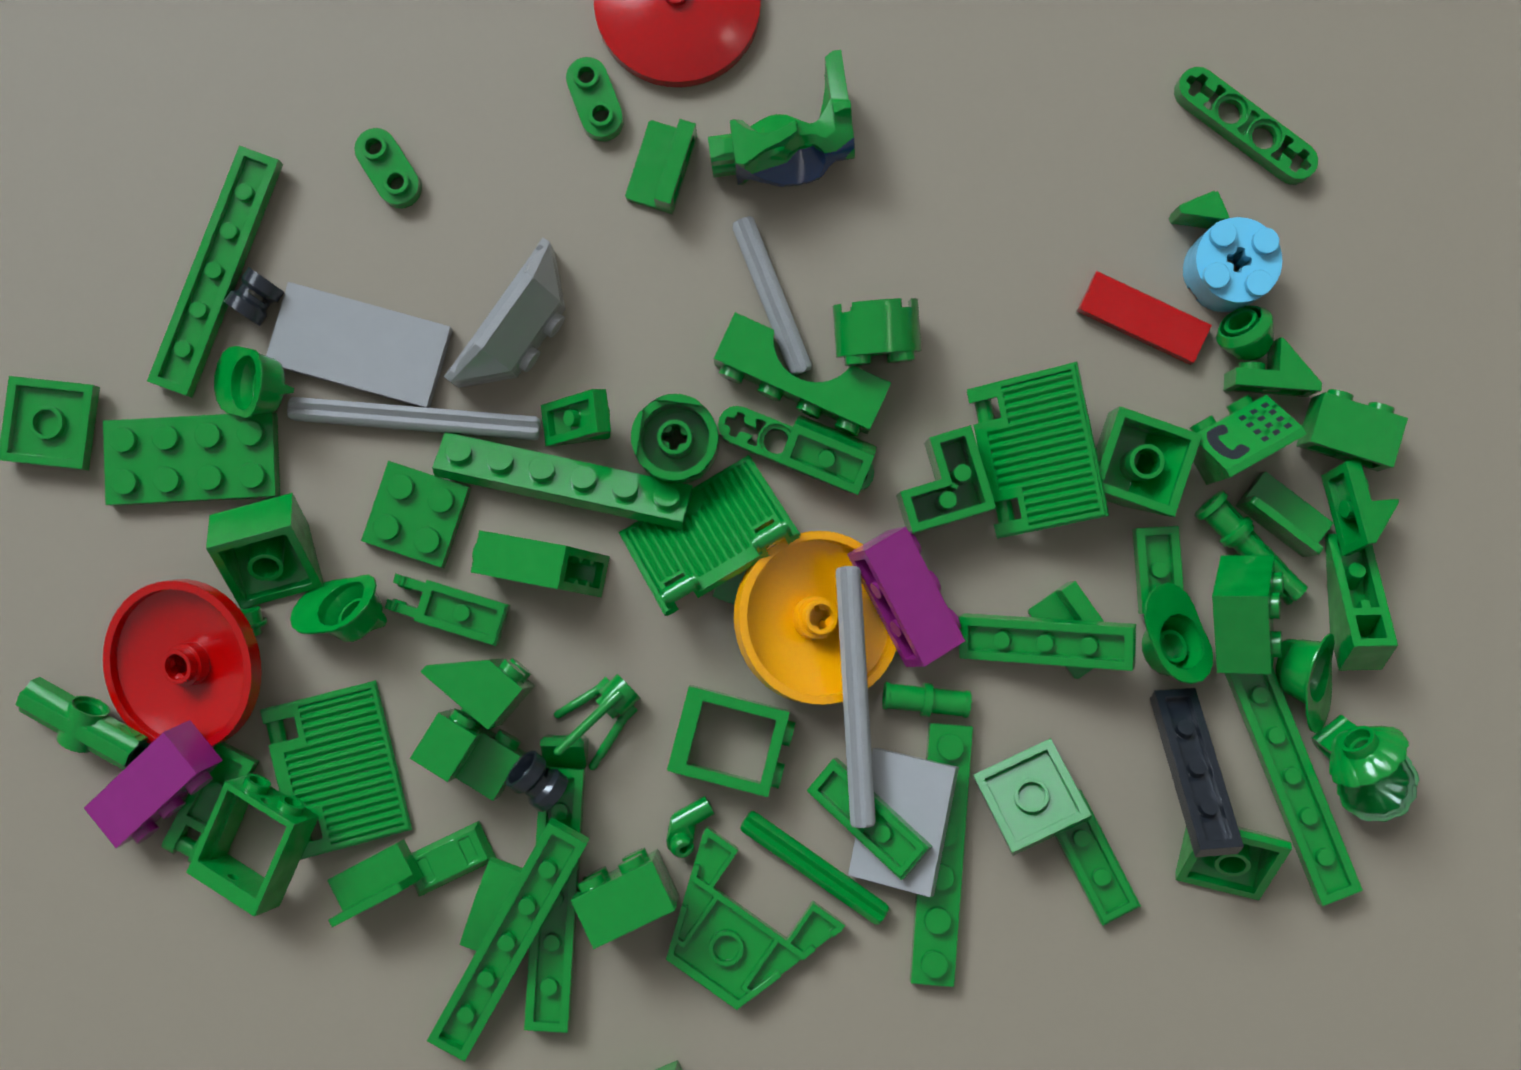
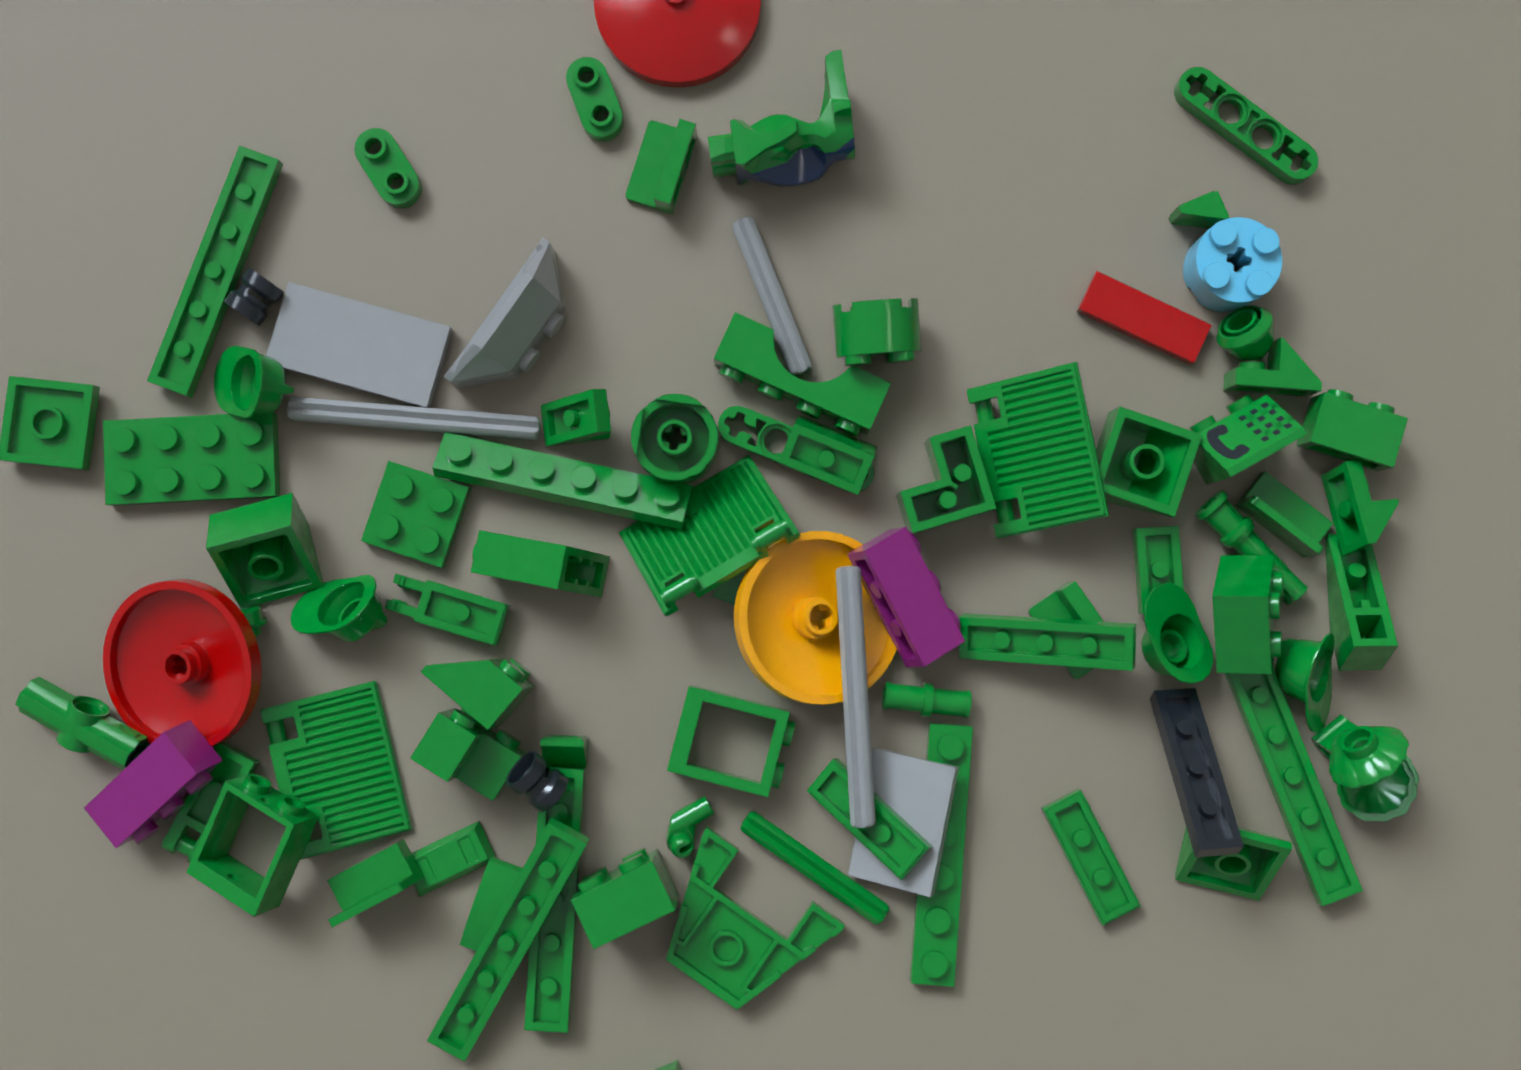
green plant [554,674,641,770] -> none
plate [973,738,1092,856] -> none

